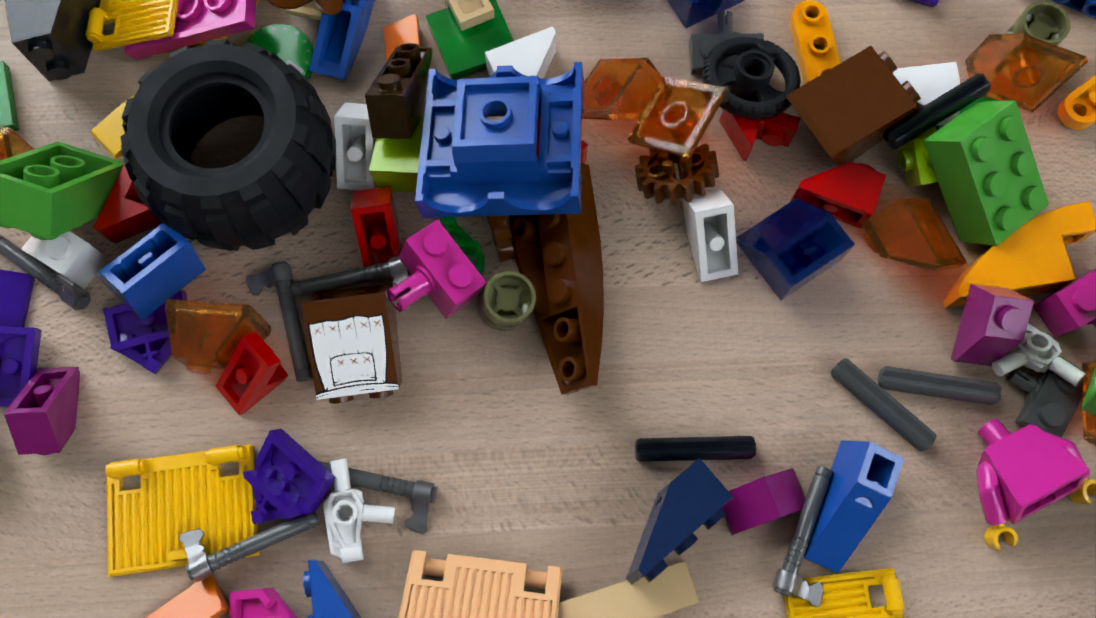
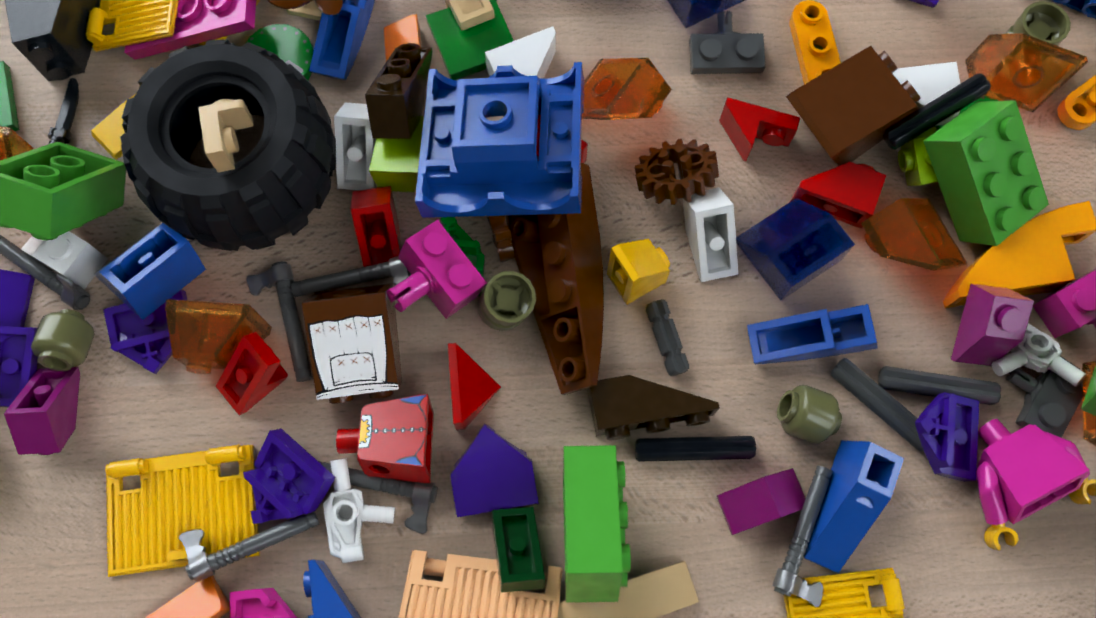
red slope [93,164,162,243] -> none
dark blue slope [626,458,733,585] -> none
clear orange slope [627,77,727,158] -> none
black wheel [702,36,801,120] -> none
none -> olive head [31,309,95,371]
none -> black piece [48,78,79,144]
none -> tan bracket [198,99,253,173]
none -> torso [336,394,434,483]
none -> red slope [448,343,501,430]
none -> dark purple slope [450,423,539,517]
none -> dark green plate [492,507,545,593]
none -> bright green brick [563,445,631,603]
none -> dark brown slope [587,375,720,441]
none -> yellow slope [607,239,670,305]
none -> dark grey axle [646,299,689,376]
none -> blue slope [747,304,878,365]
none -> olive head [777,385,842,444]
none -> dark purple slope [915,392,979,482]

